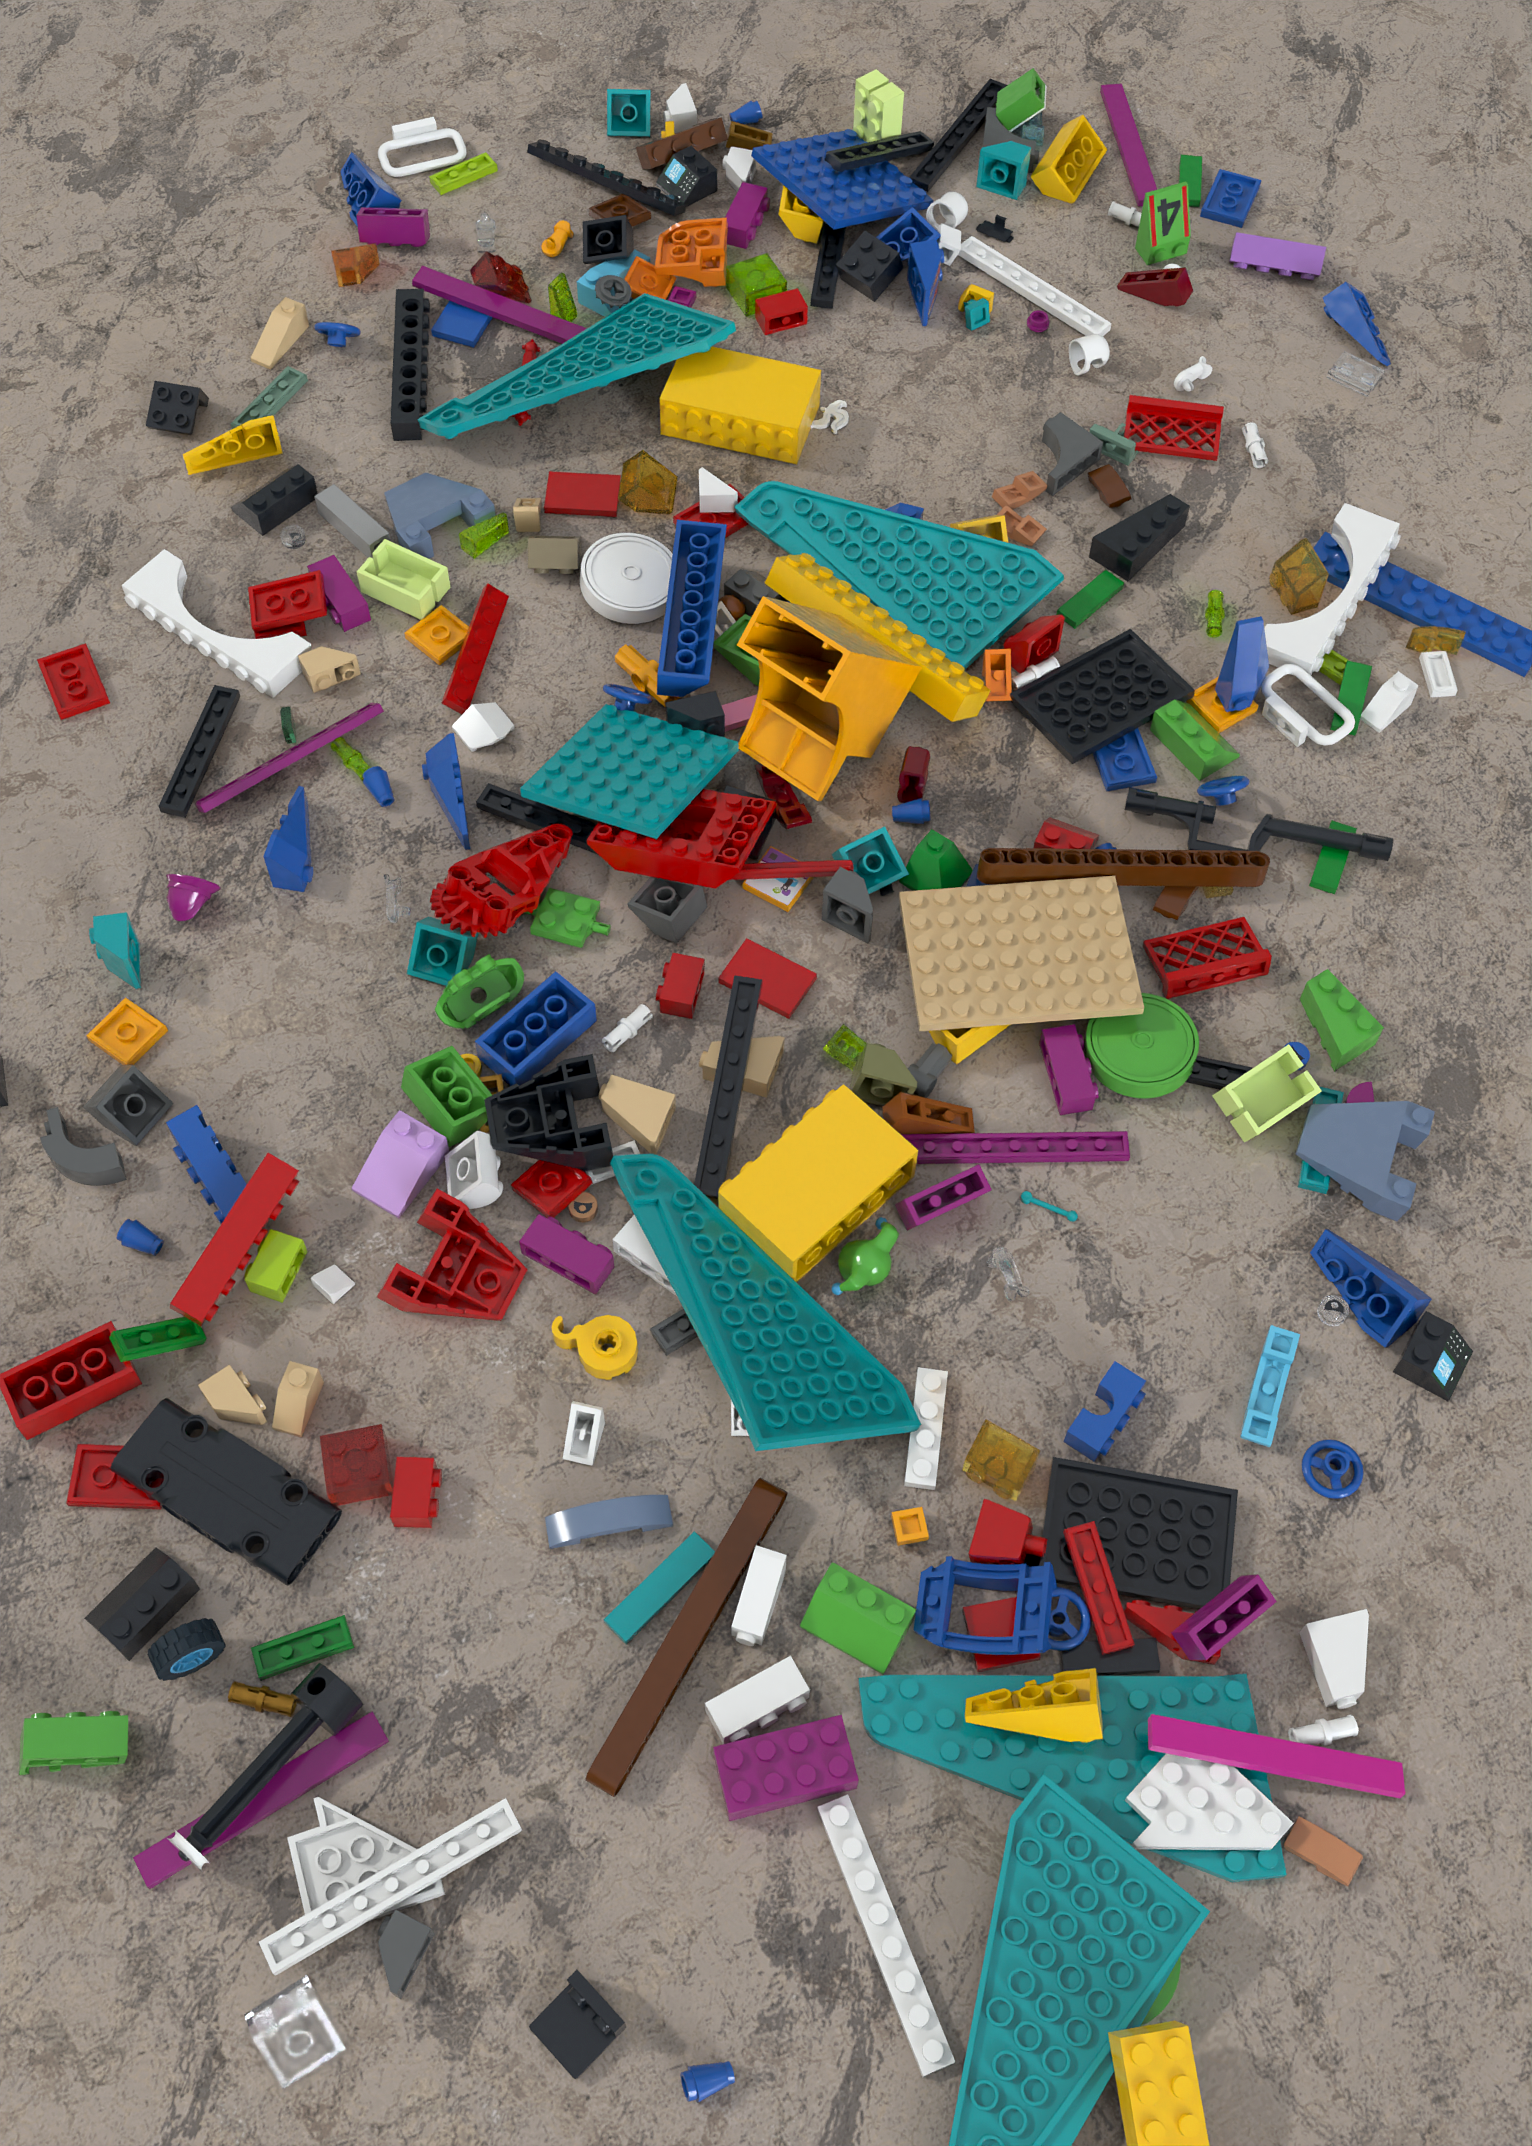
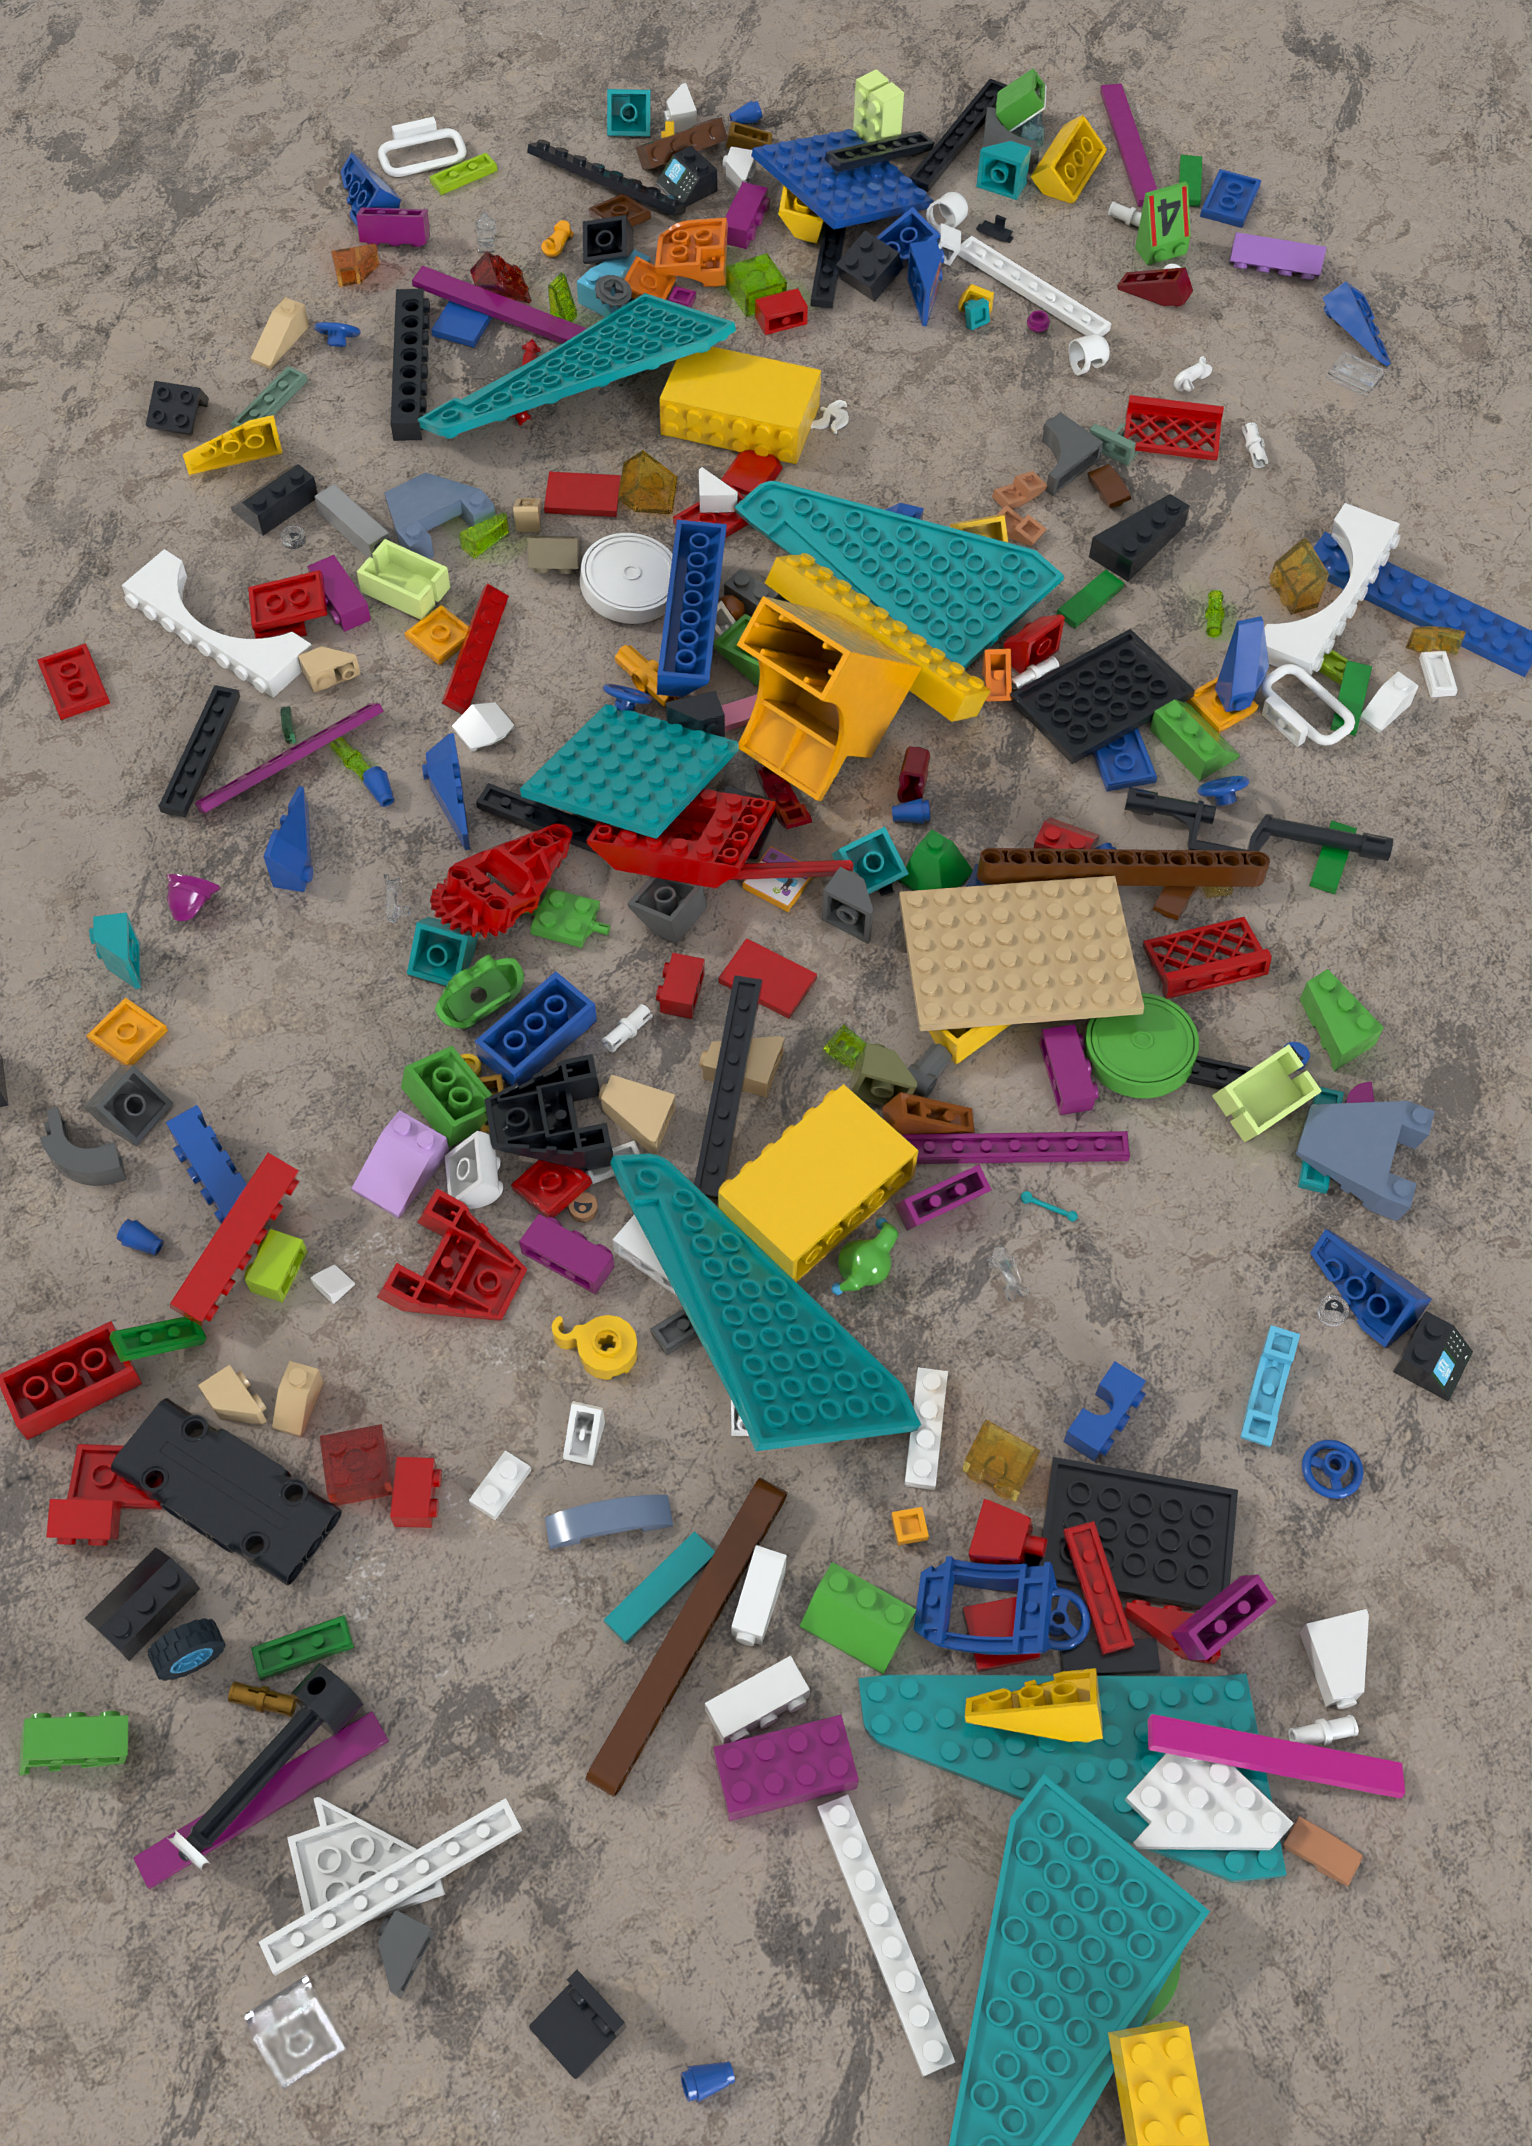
none -> red brick [46,1499,122,1546]
none -> white plate [469,1450,531,1520]
none -> red tile [721,450,783,496]

